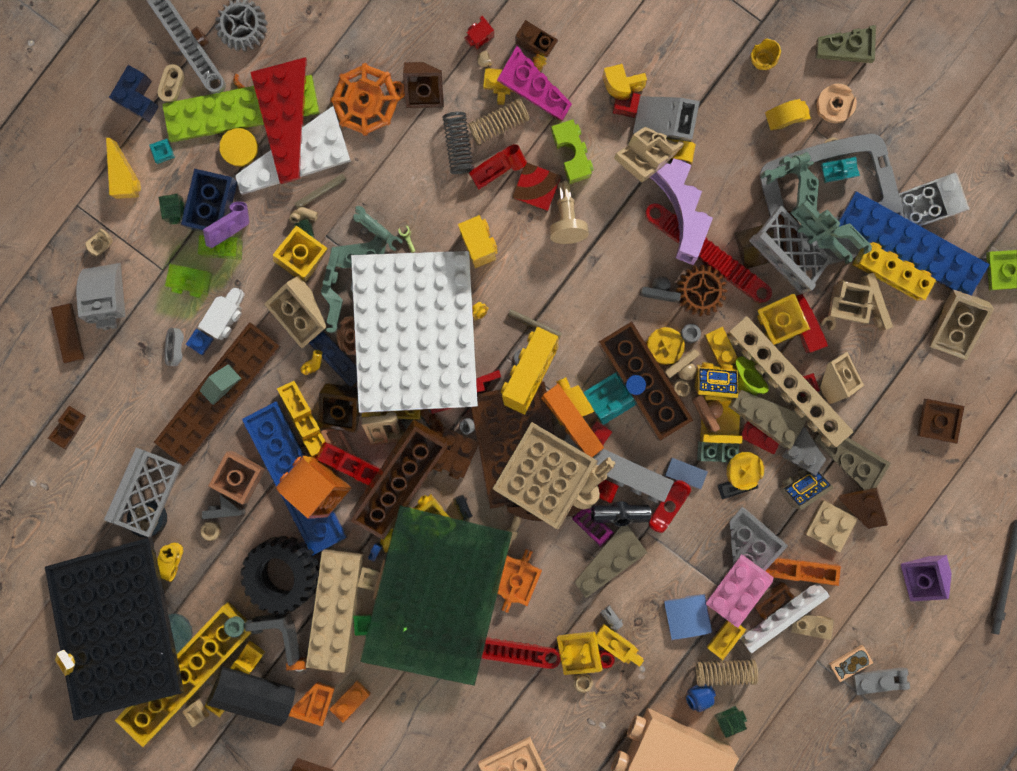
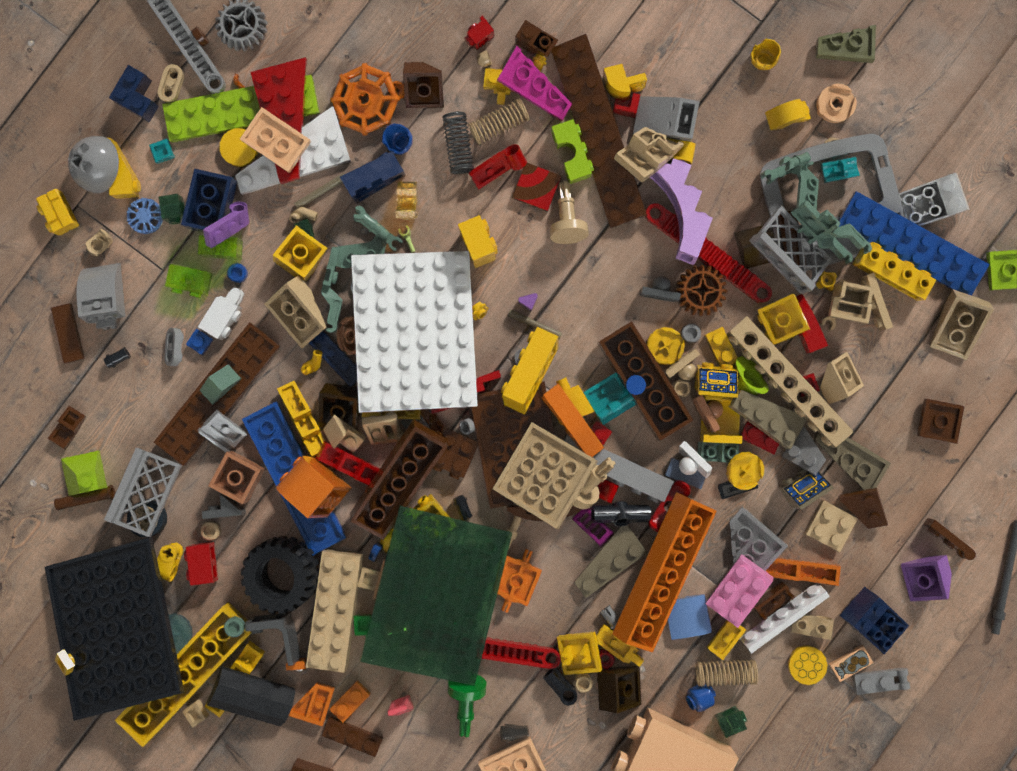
none -> yellow brick [36,189,79,235]
none -> reddish brown pin [54,485,116,511]
none -> lime slope [61,450,107,496]
none -> light grey piece [68,136,119,194]
none -> black pin [104,347,131,368]
none -> medium blue wheel [127,198,164,234]
none -> red brick [184,542,218,586]
none -> light grey plate [198,410,247,452]
none -> blue tile [227,263,248,283]
none -> light nougat plate [240,107,311,173]
none -> reddish brown plate [322,716,383,757]
none -> tan slope [323,415,366,453]
none -> dark blue wedge [340,152,405,204]
none -> blue hair [382,123,413,155]
none -> coral slope [387,695,414,716]
none -> clear yellow brick [396,182,418,220]
none -> green piece [447,673,487,737]
none -> clear smoke cone [500,724,529,743]
none -> medium lavender slope [518,293,538,311]
none -> black piece [543,667,577,706]
none -> reddish brown plate [552,34,647,229]
none -> dark brown slope [597,666,641,714]
none -> orange brick [612,492,717,653]
none -> white tile [679,441,712,478]
none -> yellow tile [787,645,828,685]
none -> yellow plate [816,271,837,291]
none -> dark blue slope [840,586,909,655]
none -> reddish brown plate [924,518,976,560]

